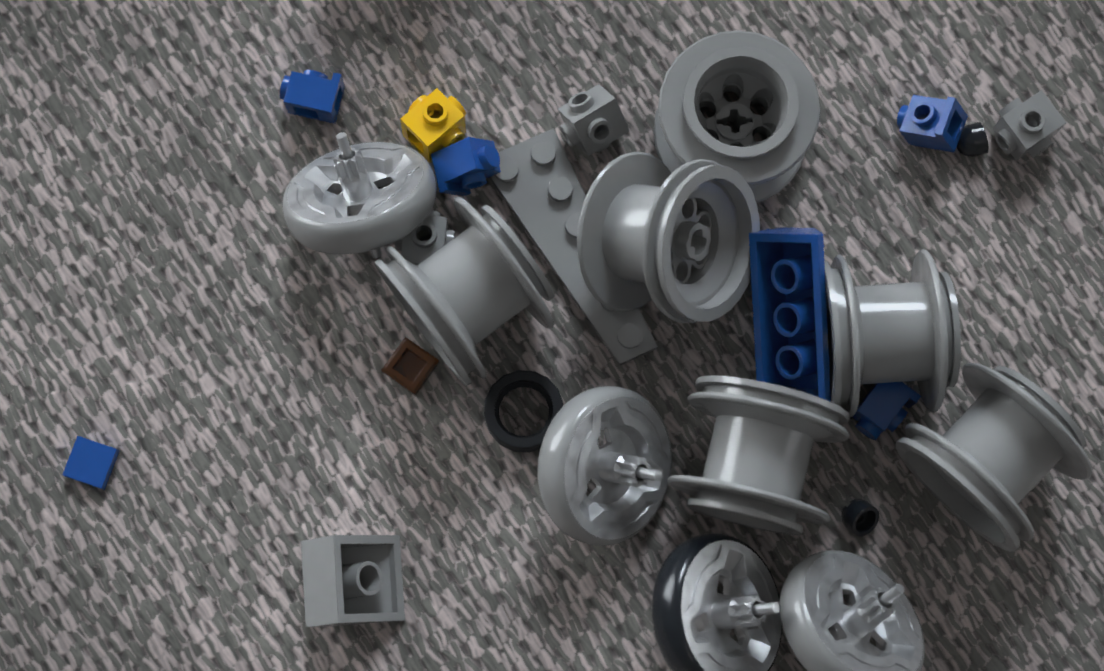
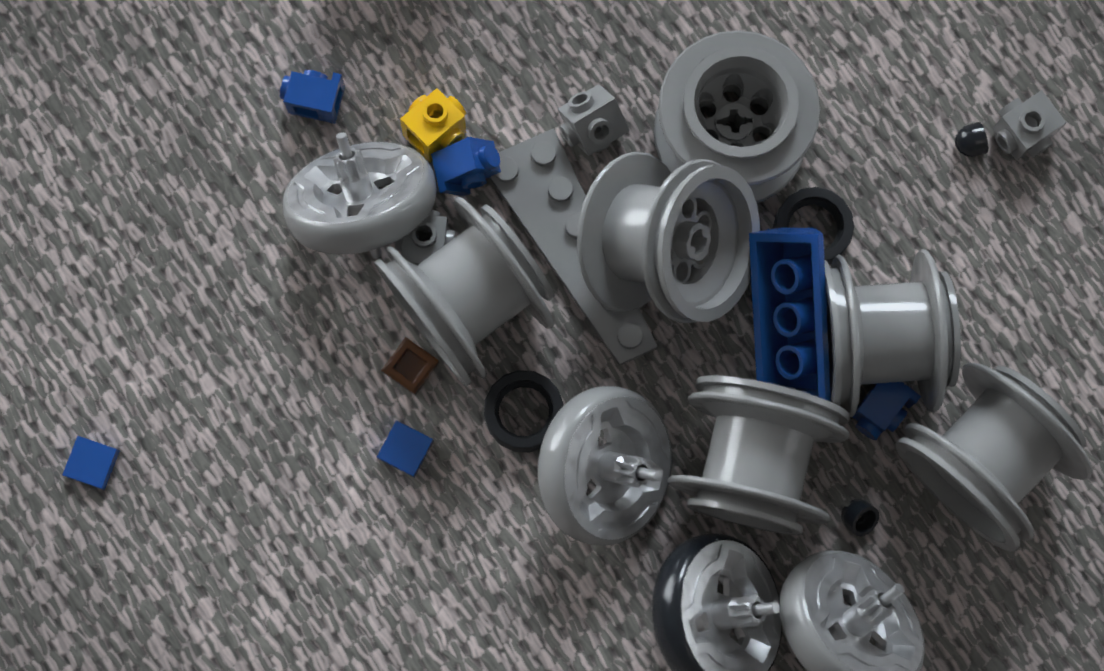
light grey slope [301,535,405,627] -> none
blue brick [897,95,968,153] -> none
none -> blue tile [376,420,434,478]
none -> black tyre [772,187,854,265]

